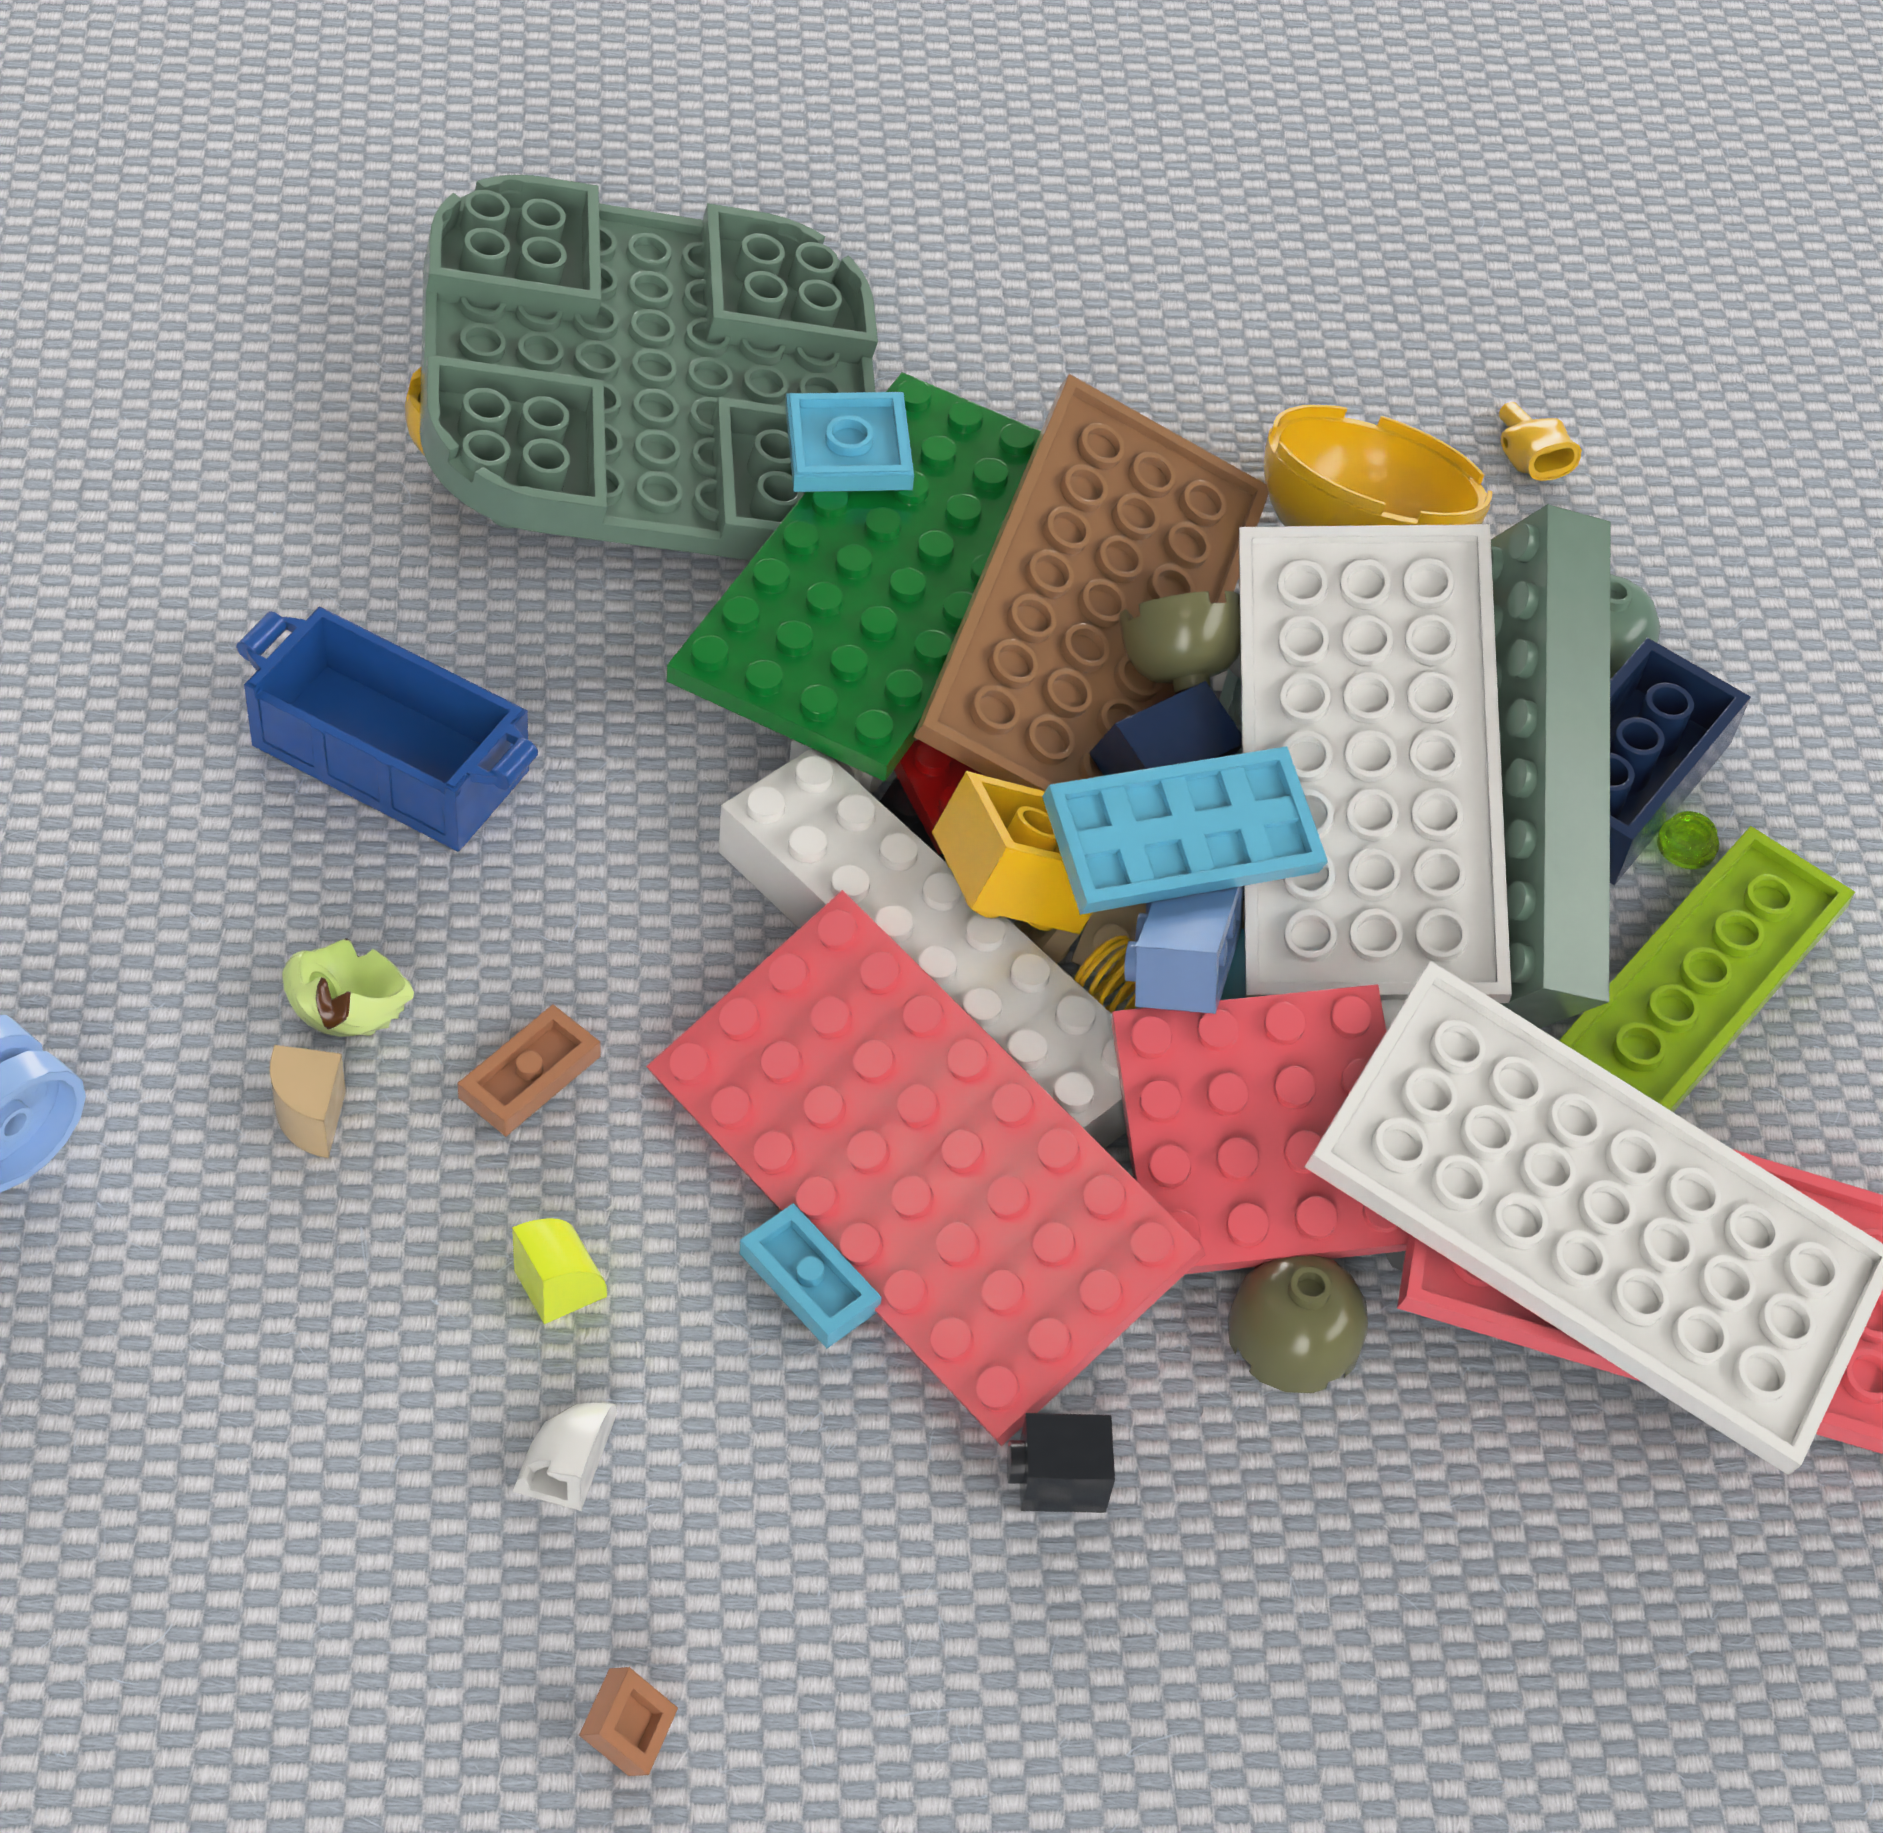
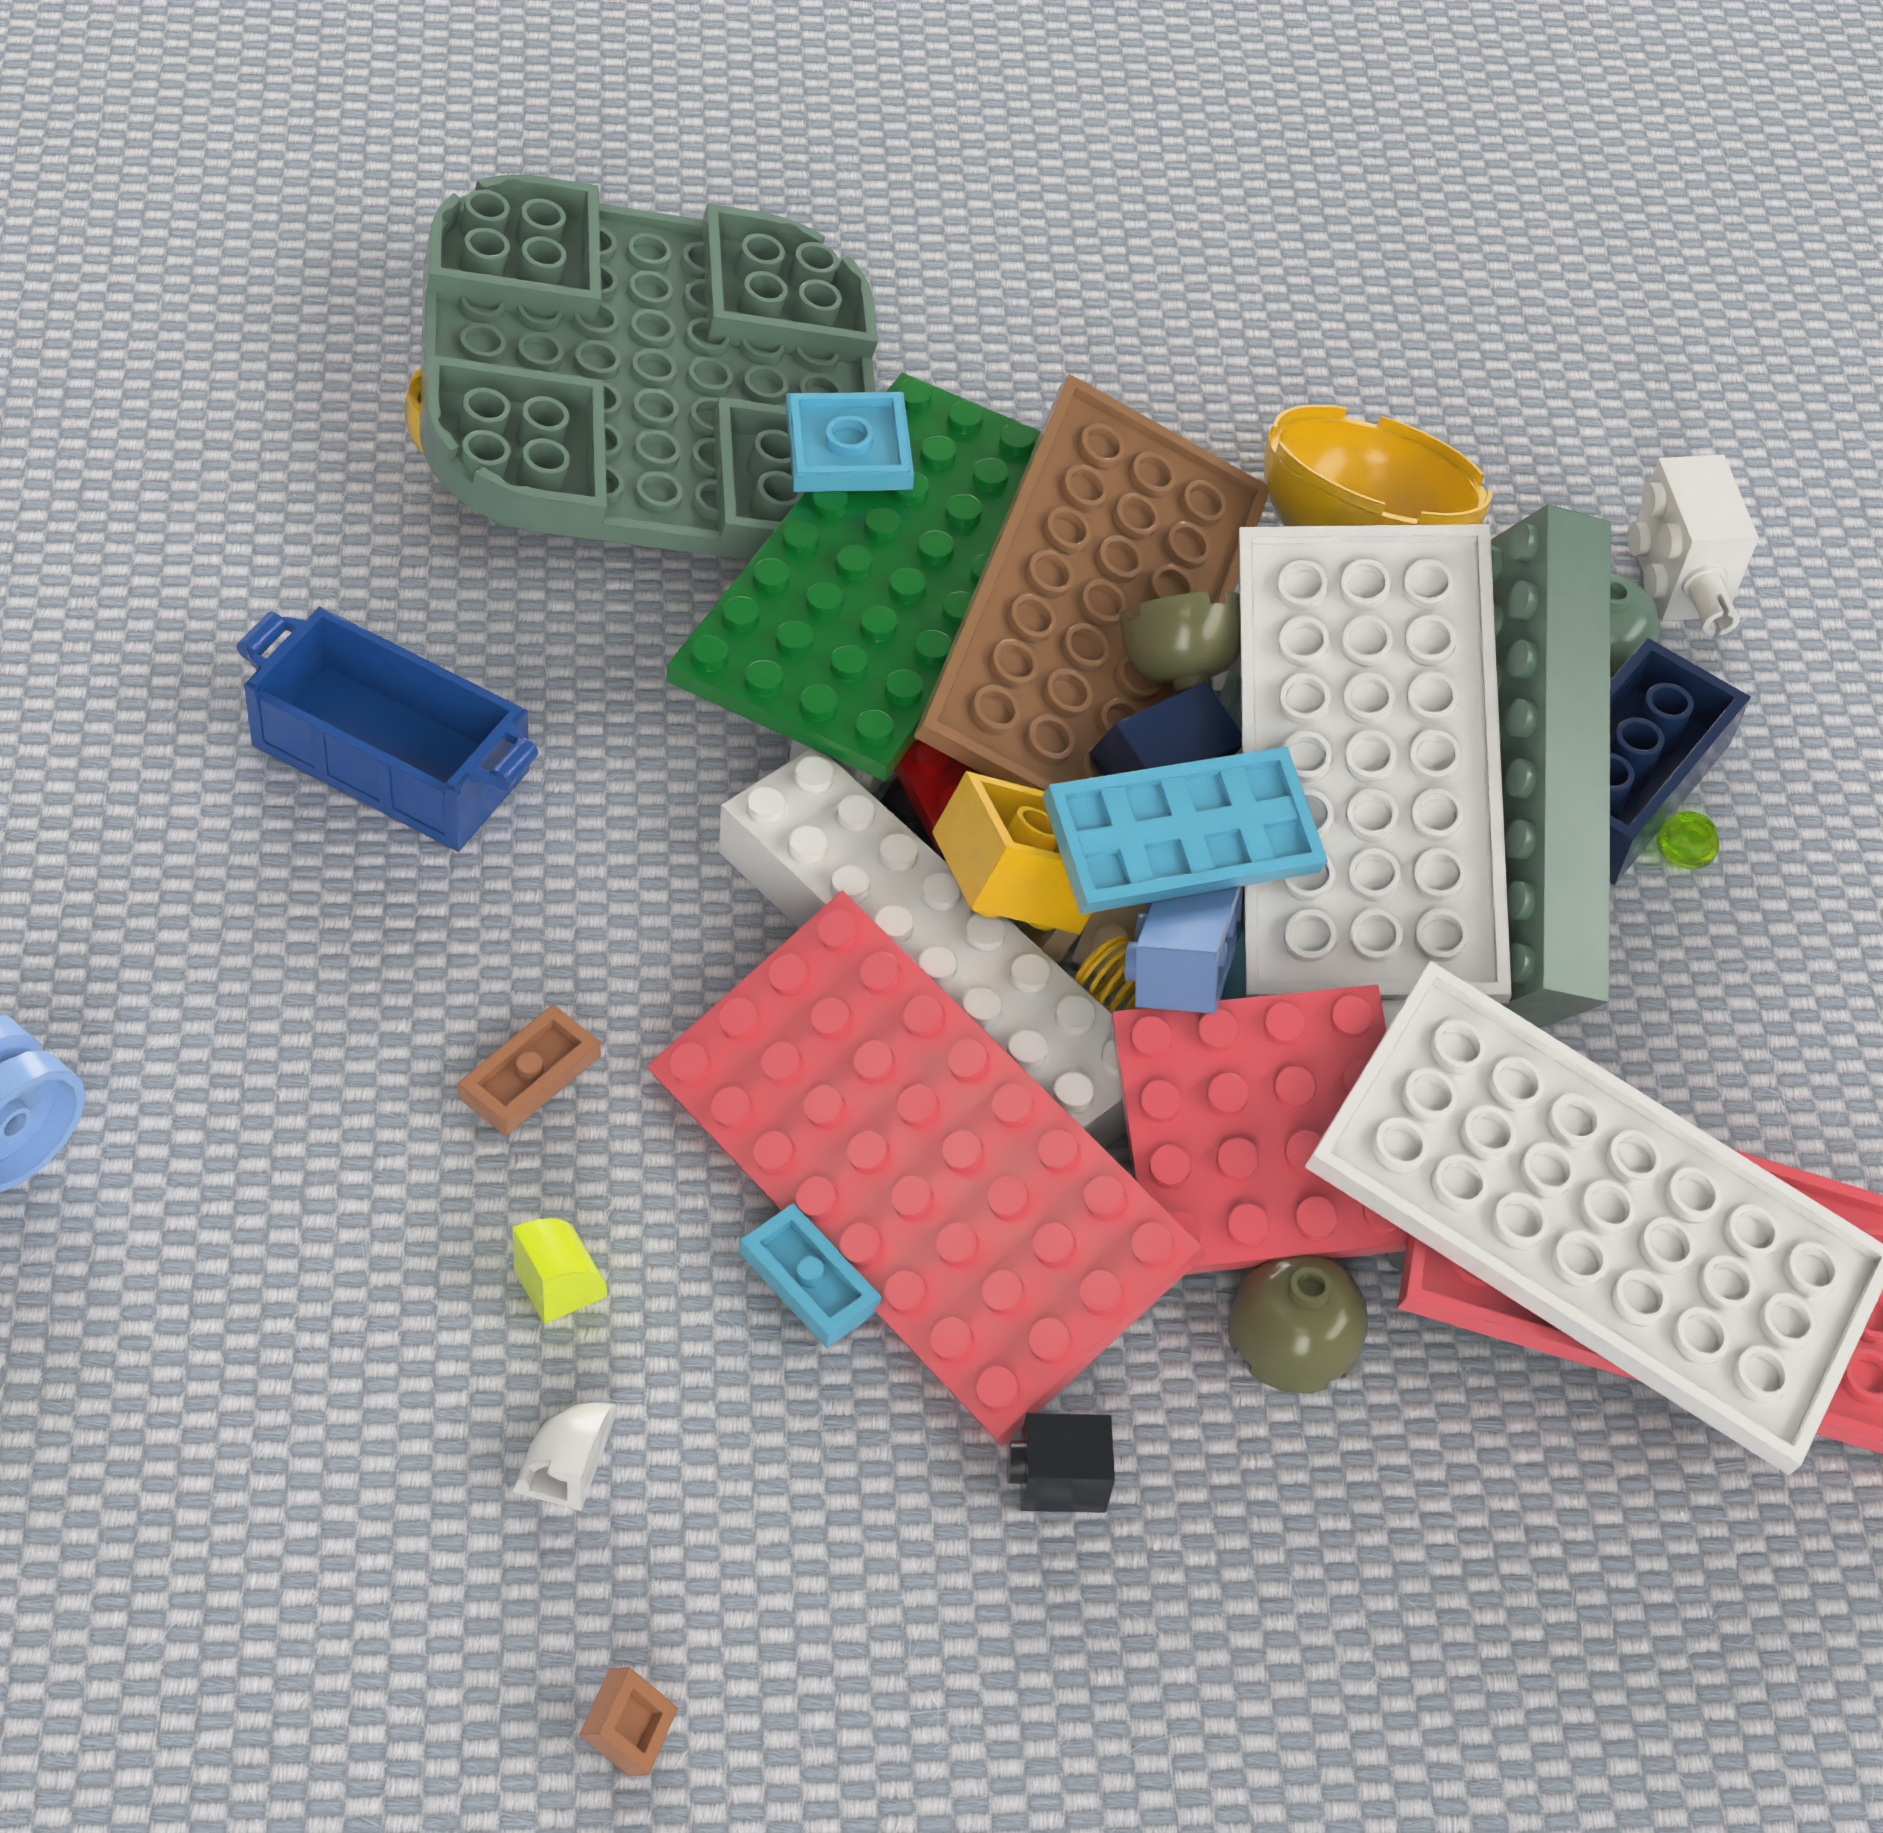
tan brick [270,1045,346,1158] -> none
yellowish green hair [282,938,414,1037] -> none
yellow piece [1499,402,1582,481] -> none
lime plate [1559,826,1855,1112] -> none
none -> white brick [1628,454,1759,636]

